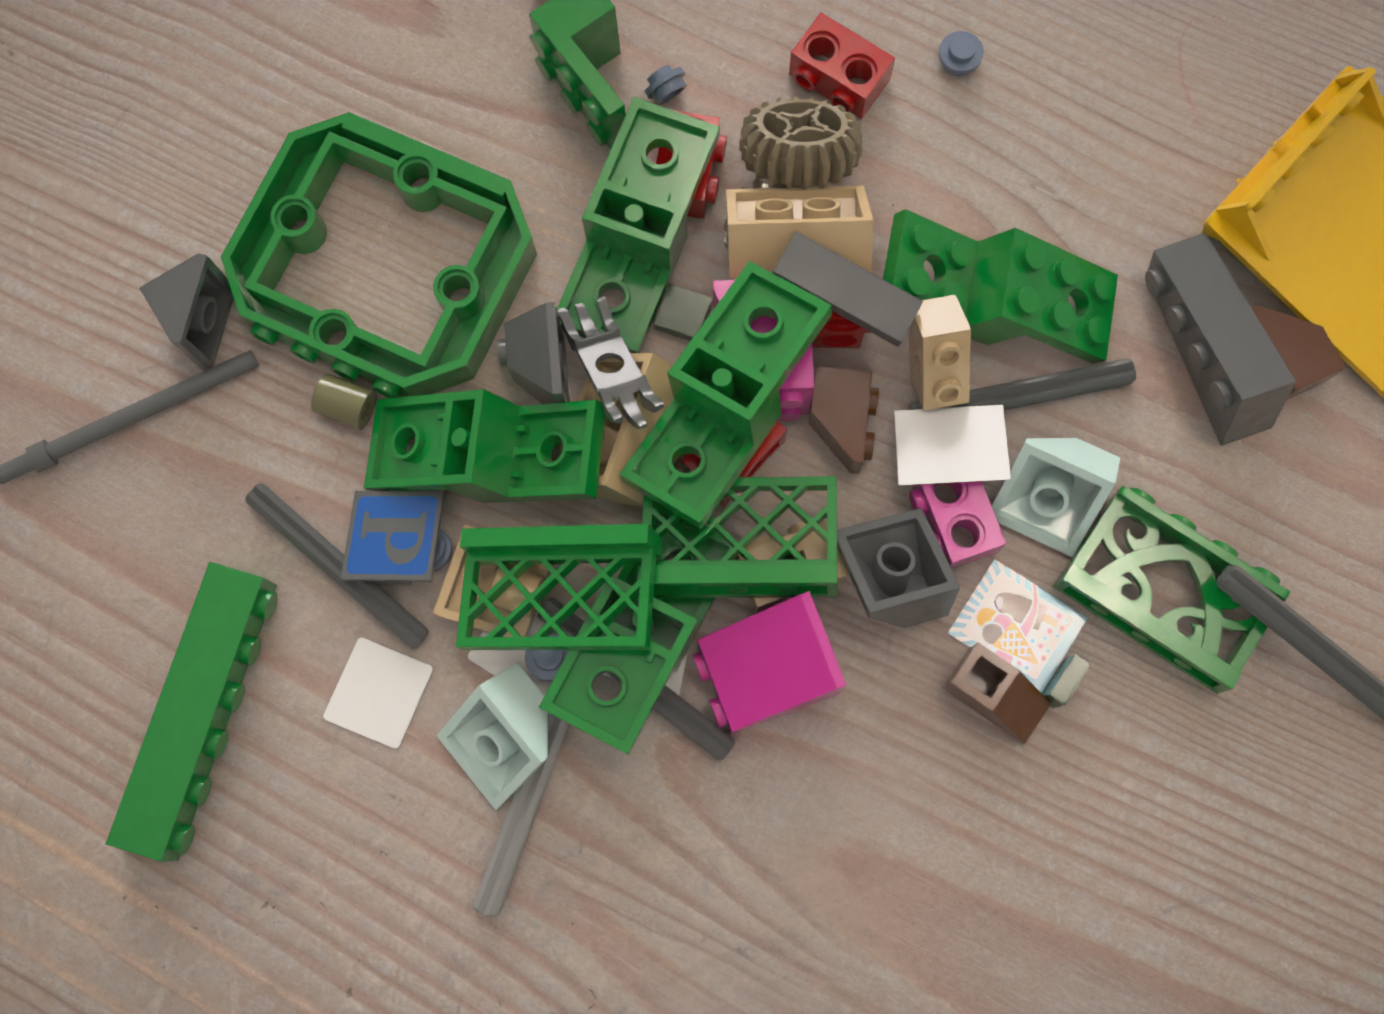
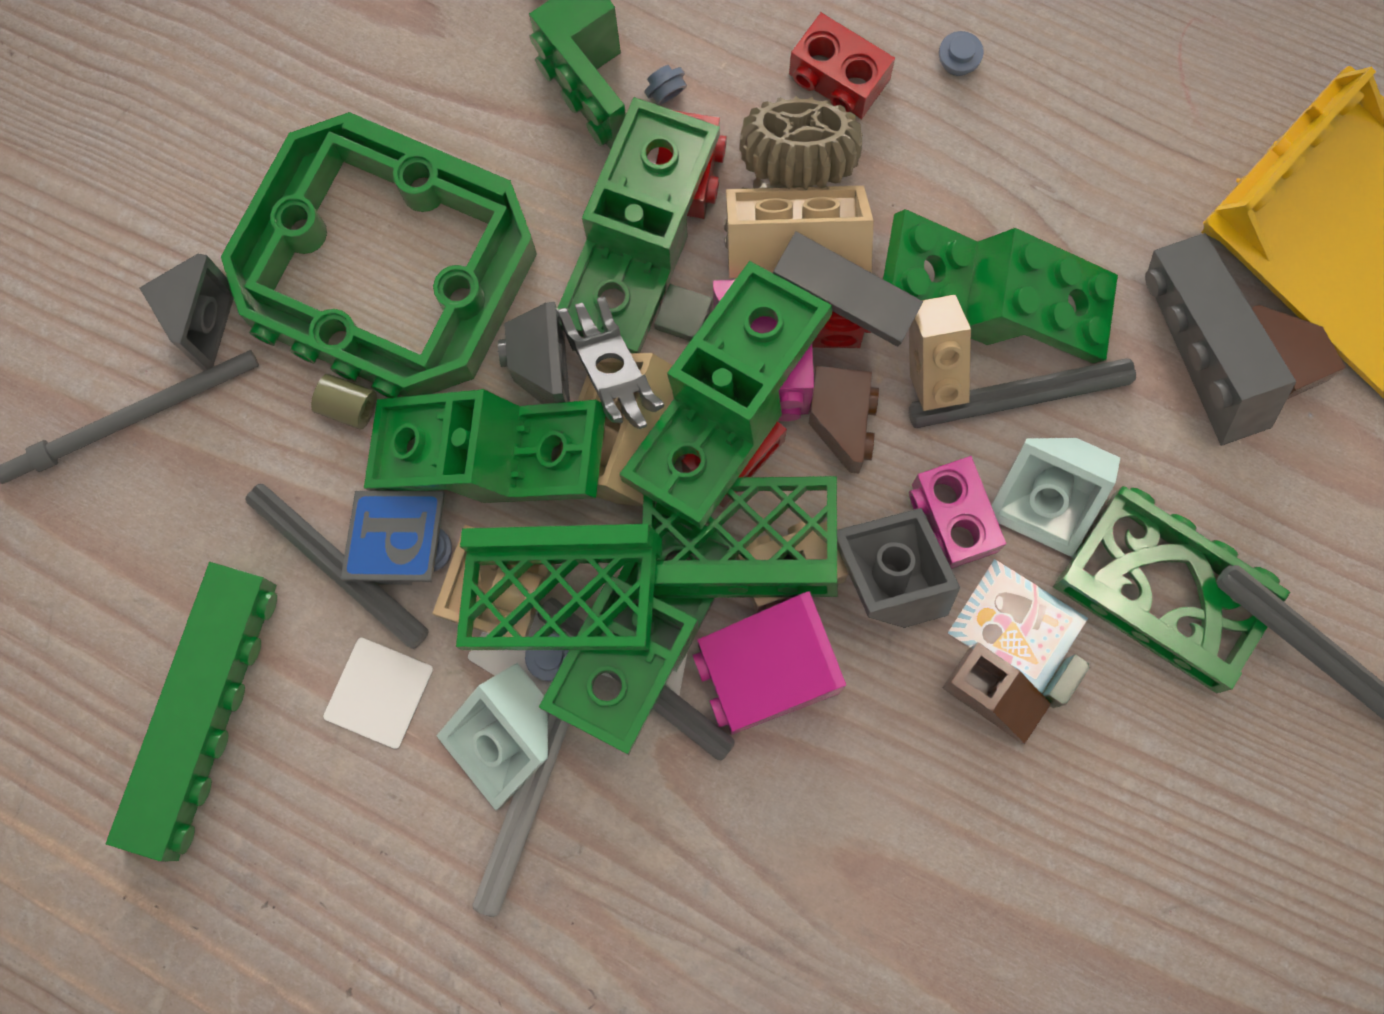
white sticker [894,405,1011,485] -> none

